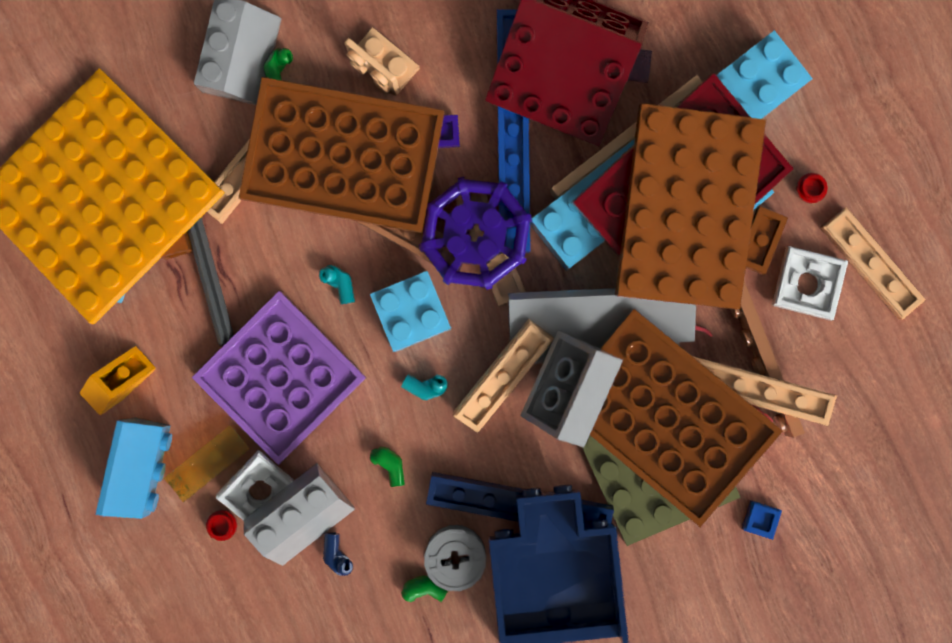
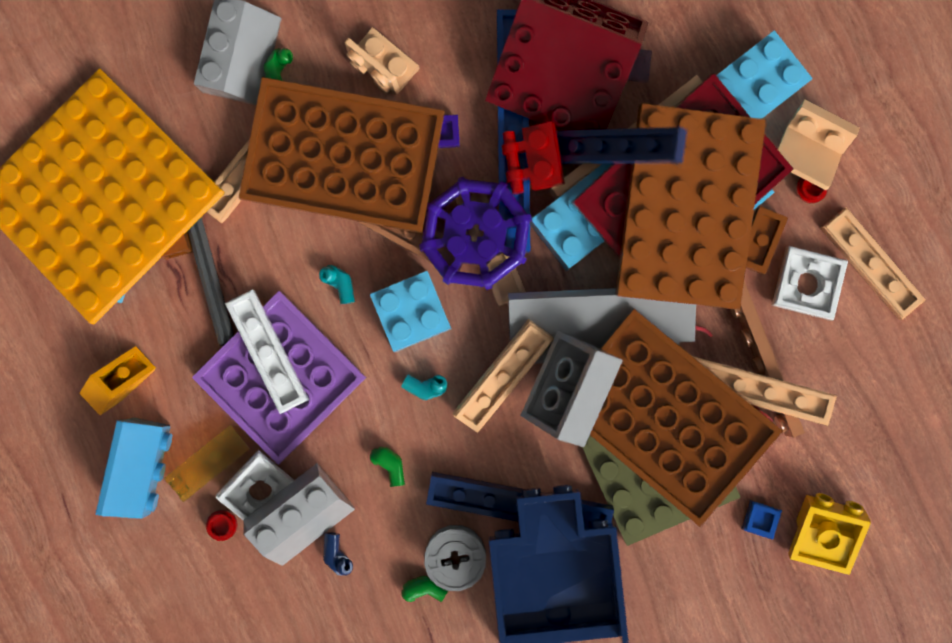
none -> white tile [225,289,309,414]
none -> red plate [501,121,565,194]
none -> dark blue plate [556,127,687,164]
none -> light nougat bracket [777,100,860,190]
none -> yellow plate [788,493,871,575]

